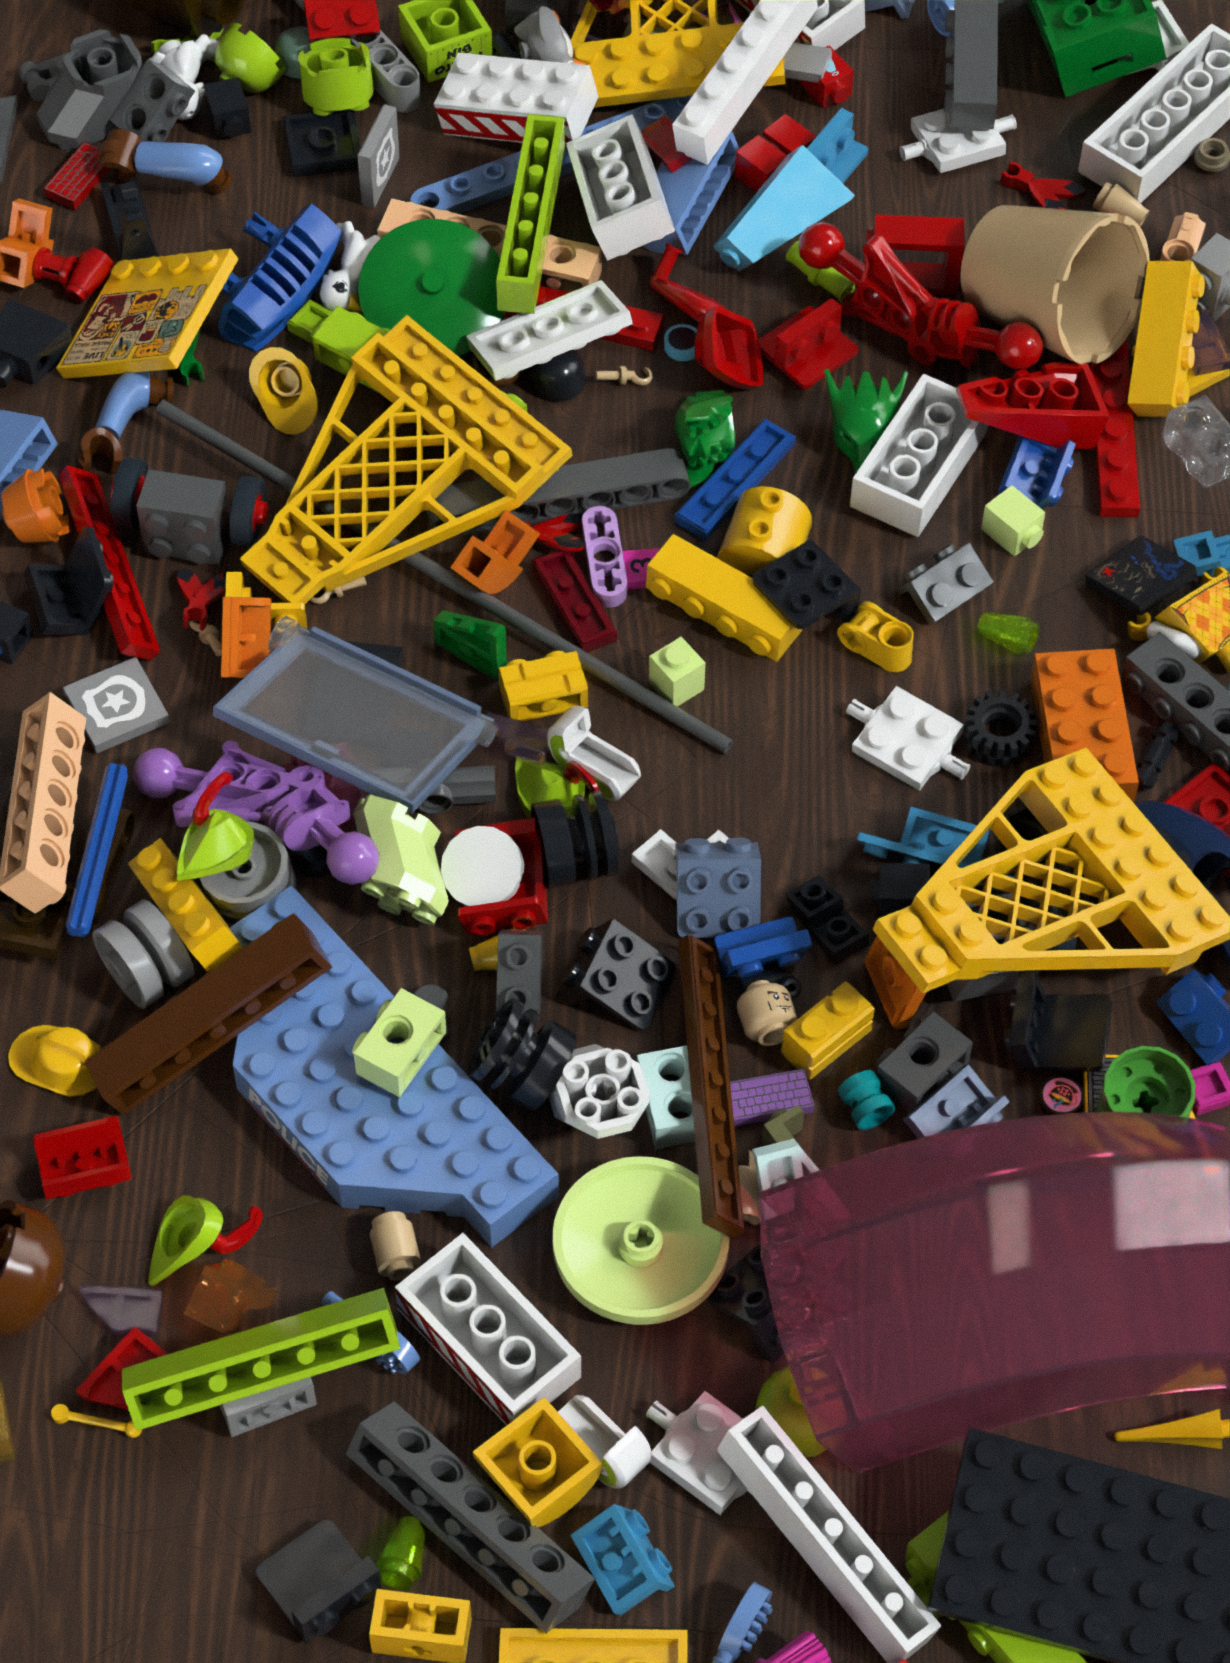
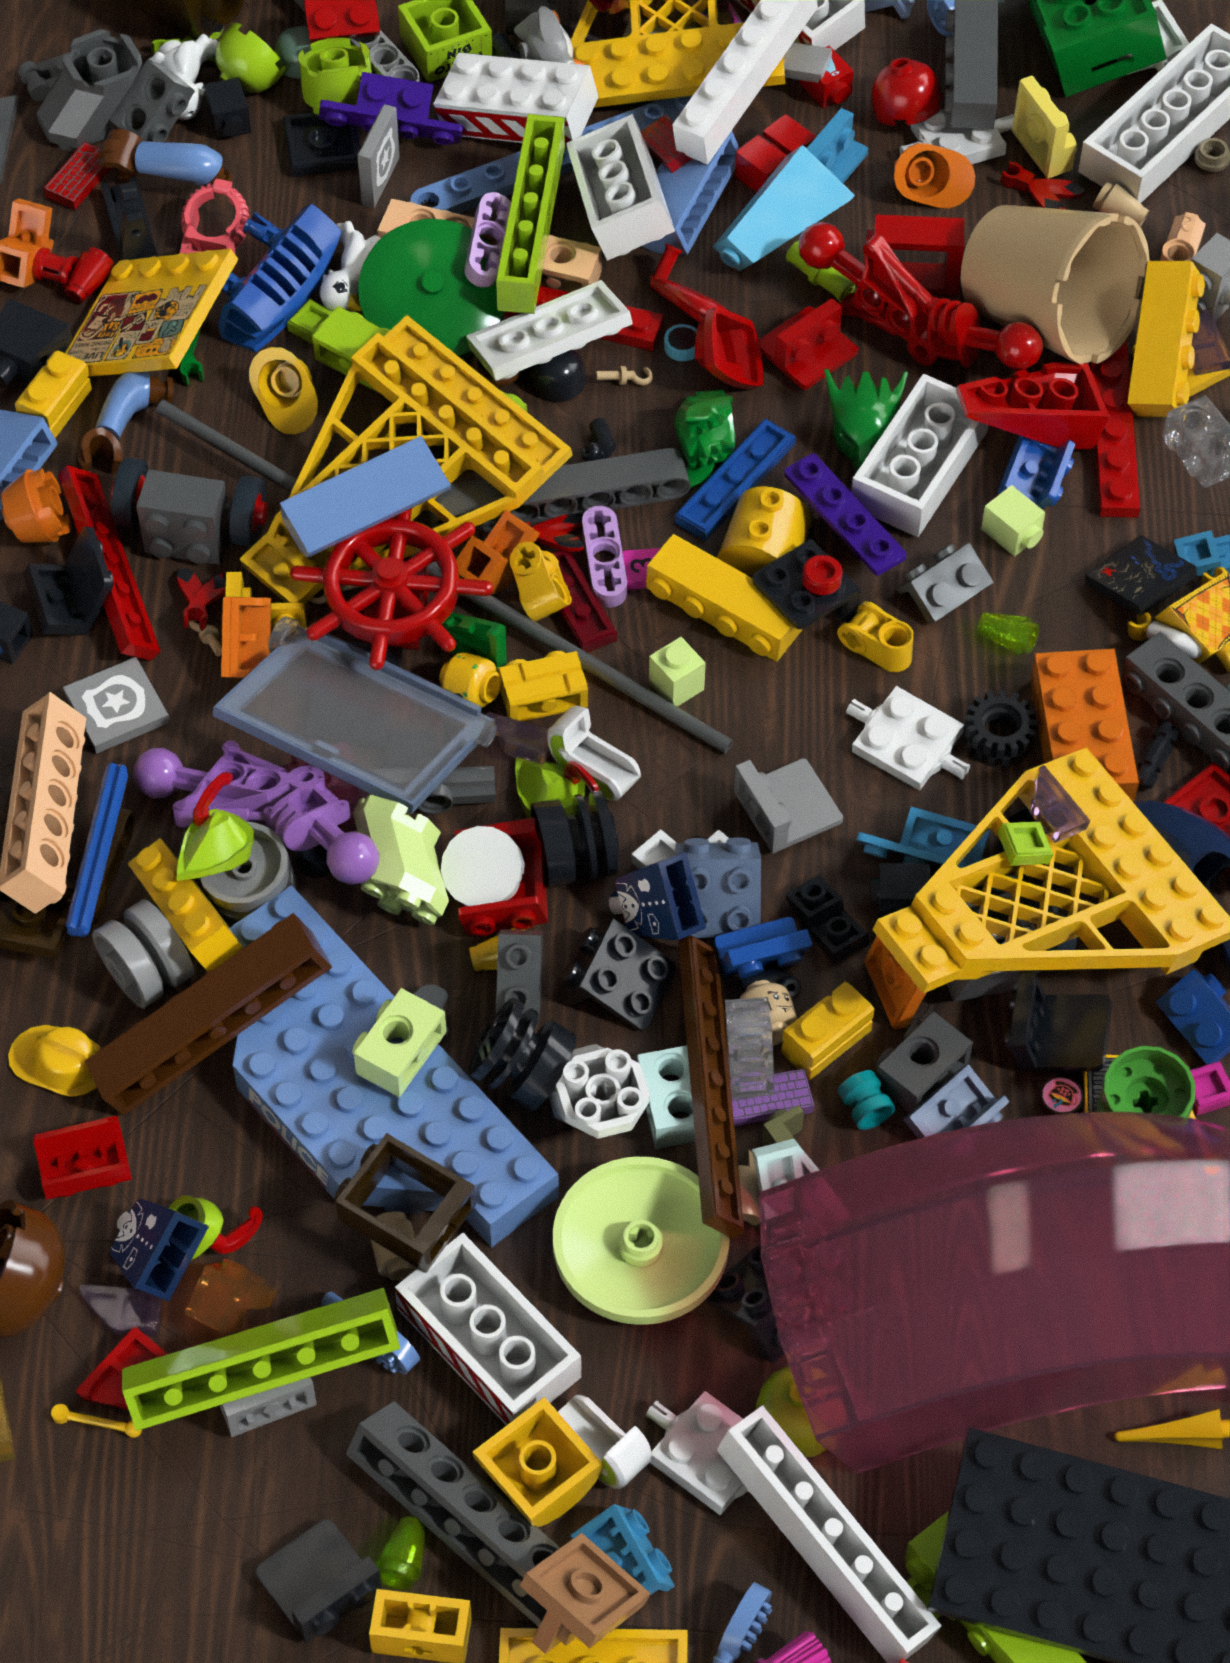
none -> yellow brick [15,350,92,438]
none -> dark blue torso [110,1198,209,1301]
none -> coral piece [180,179,249,255]
none -> medium blue brick [280,436,451,558]
none -> red piece [290,508,494,671]
none -> dark purple bracket [319,72,463,146]
none -> dark brown window [335,1133,476,1273]
none -> yellow head [439,652,501,708]
none -> lavender beam [464,192,511,287]
none -> yellow piece [509,541,571,622]
none -> medium nougat bracket [520,1533,651,1654]
none -> black arm [581,418,616,462]
none -> dark blue torso [609,852,706,940]
none -> clear brick [725,997,775,1098]
none -> light grey bracket [734,758,843,854]
none -> dark purple bracket [784,453,907,576]
none -> red tile [802,555,843,595]
none -> red cylinder [871,58,943,126]
none -> orange piece [893,143,976,208]
none -> lime tile [997,822,1054,866]
none -> light yellow plate [1012,76,1077,179]
none -> tile [1030,765,1091,843]

